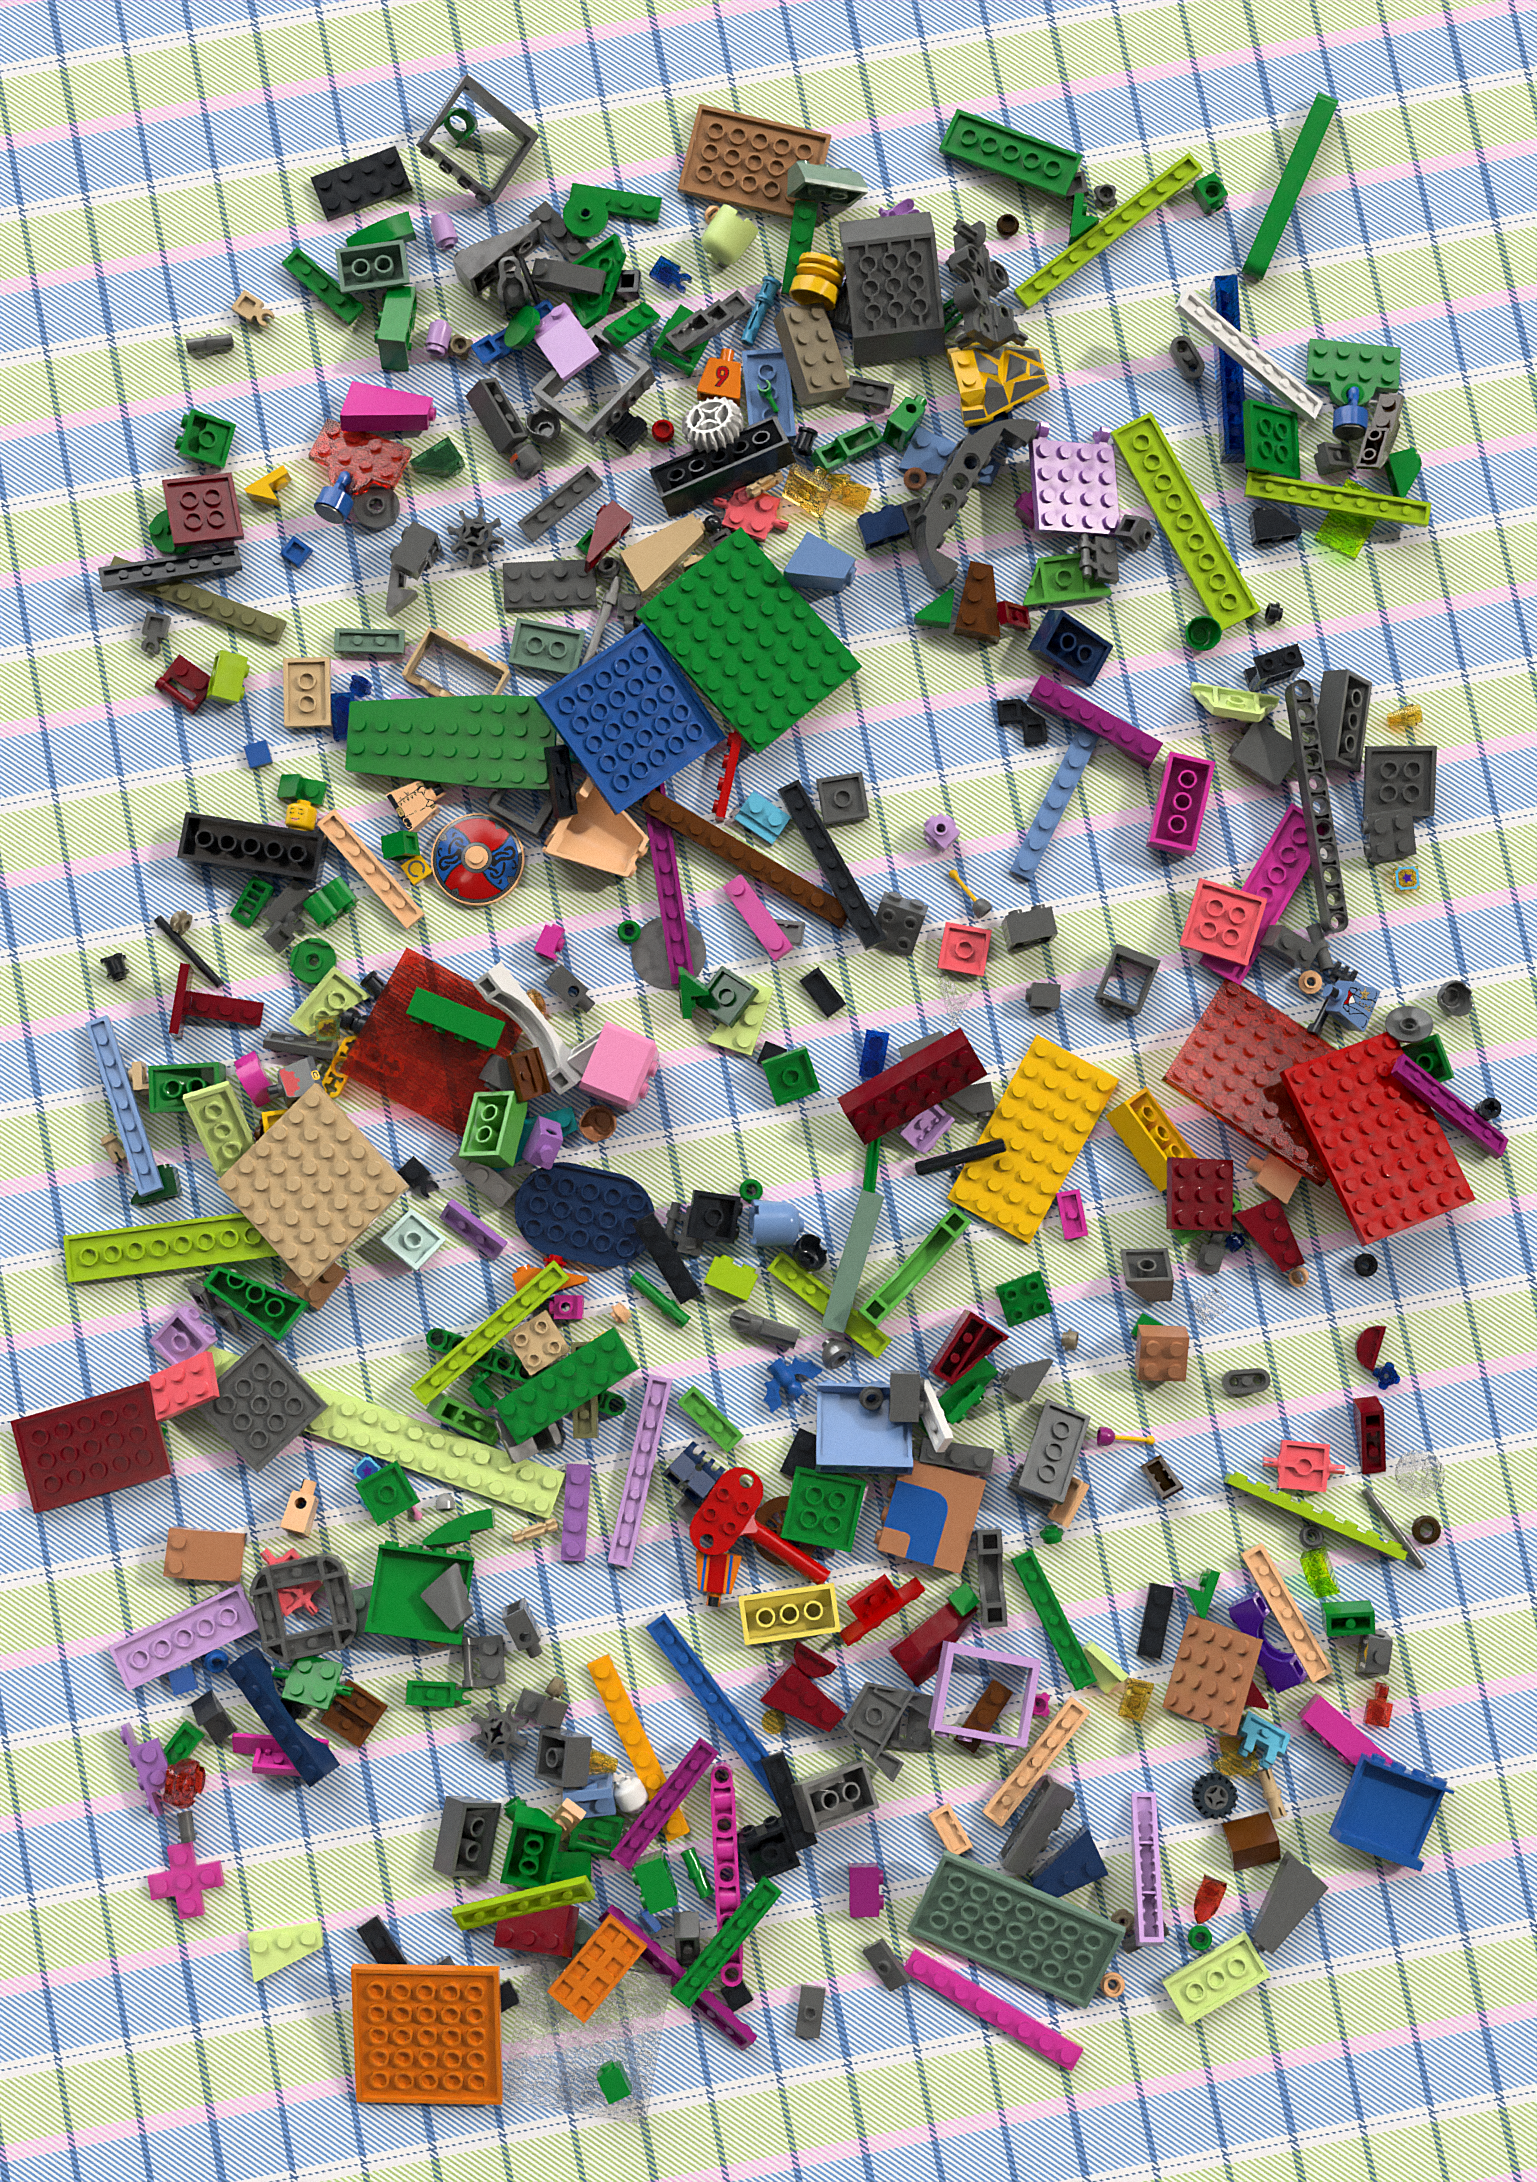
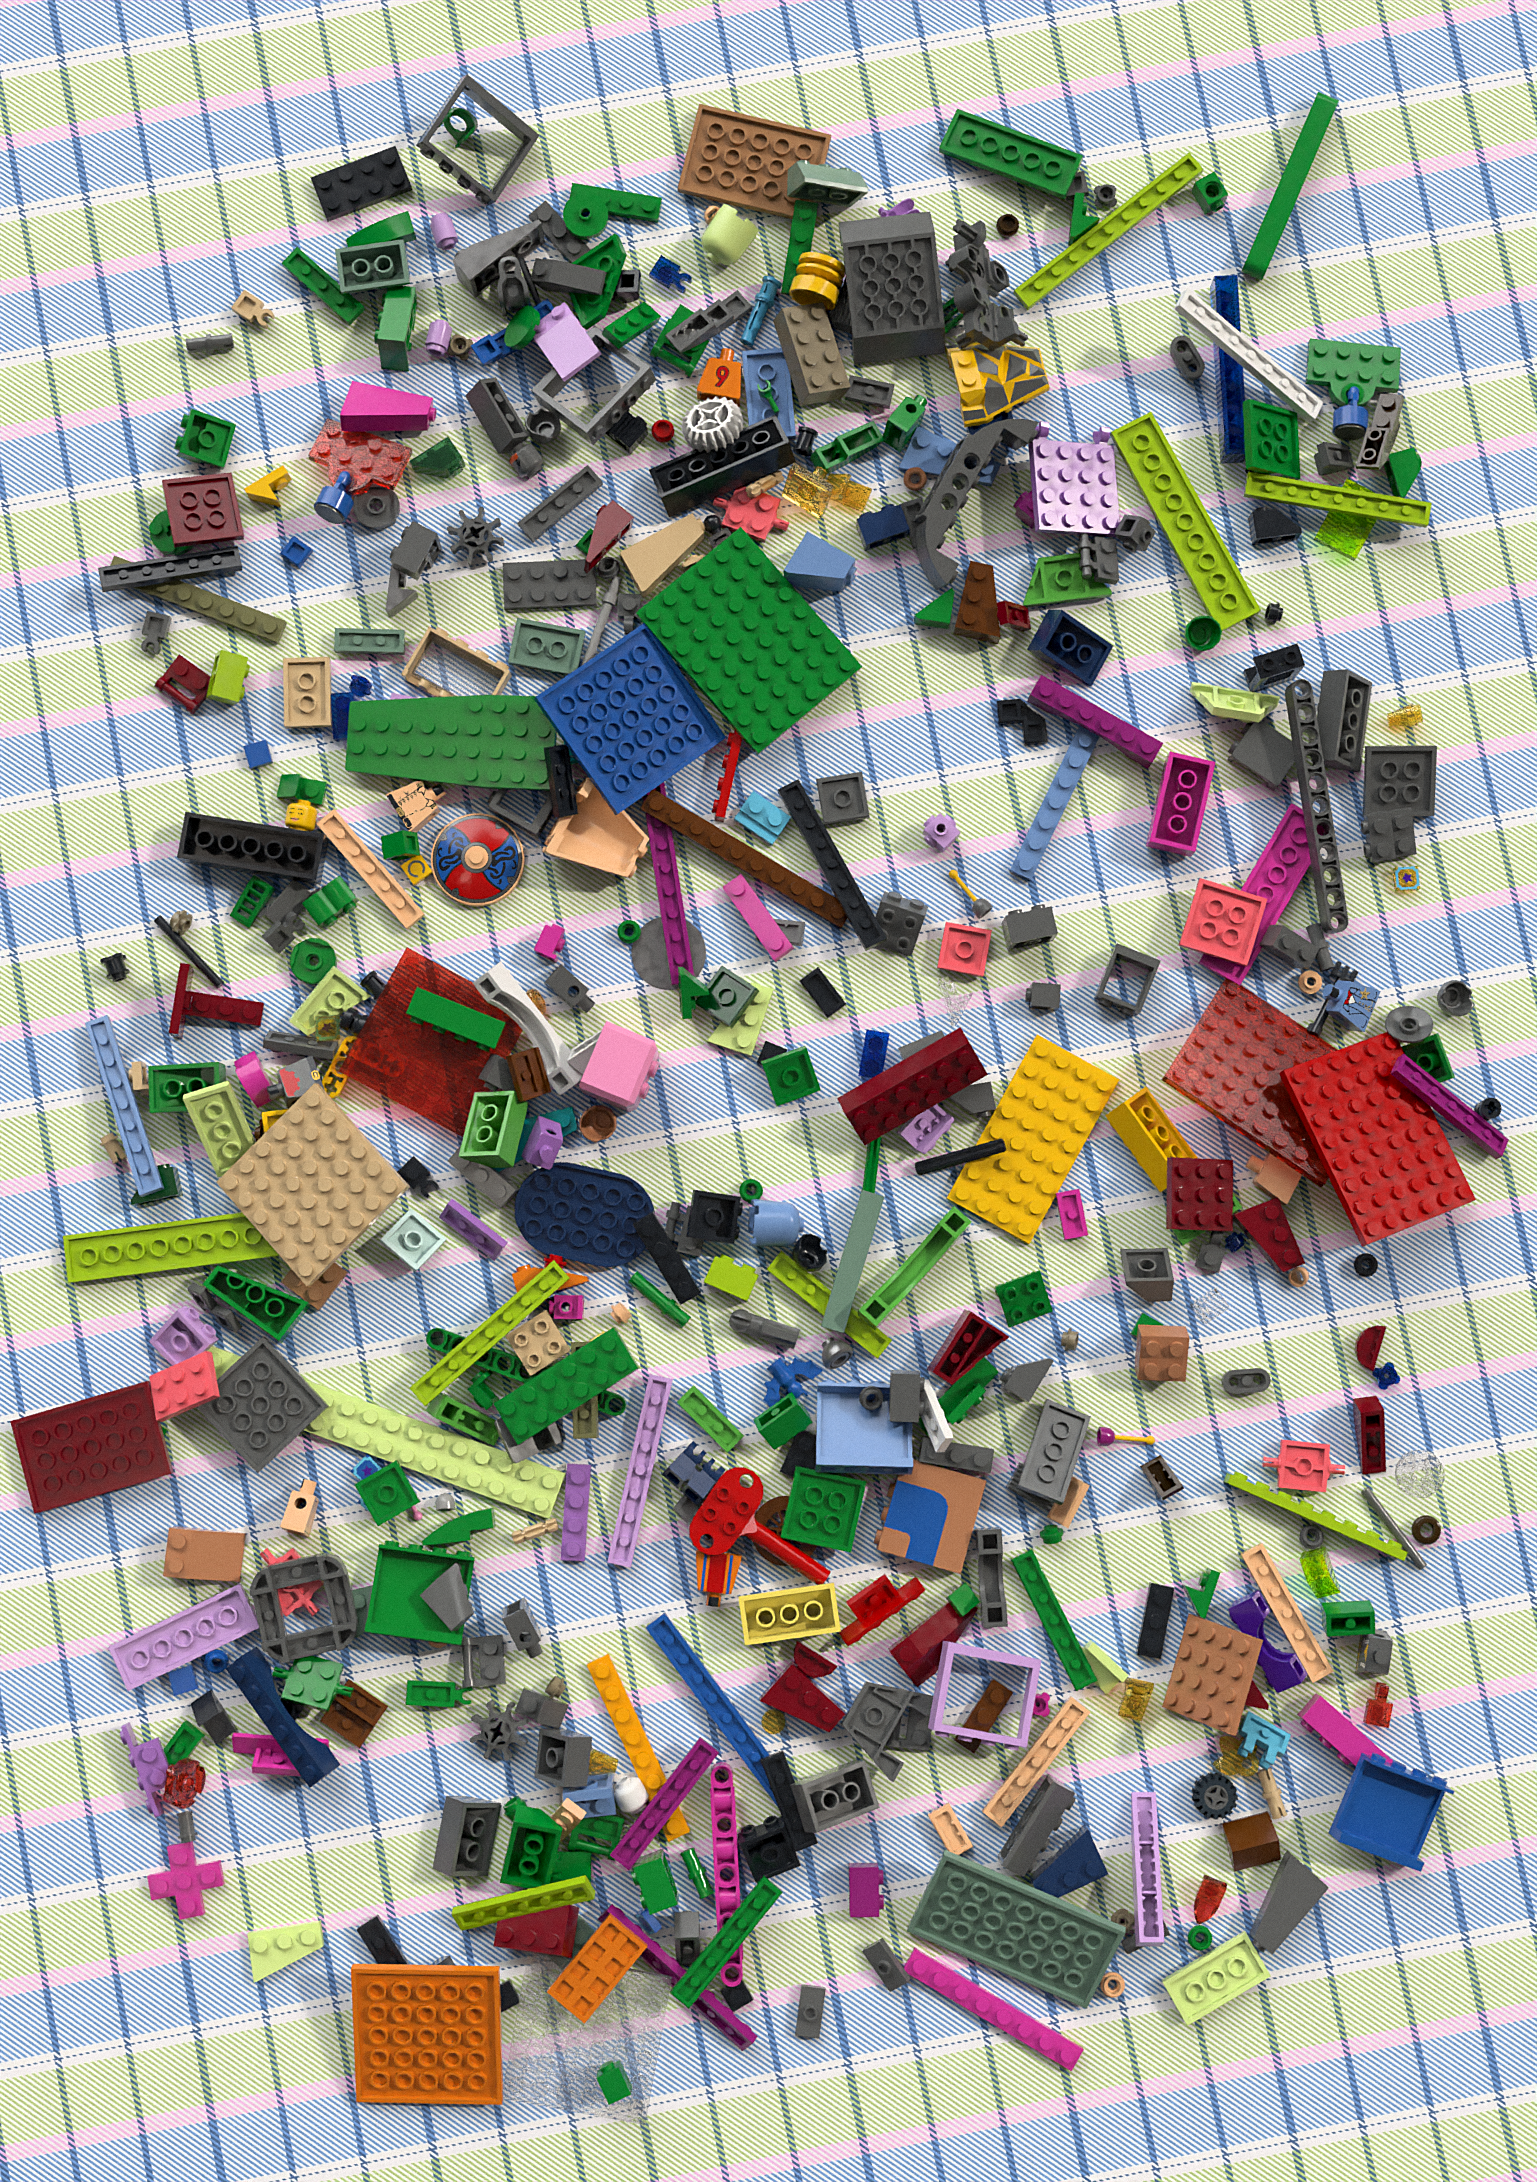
none -> green brick [753,1392,813,1450]

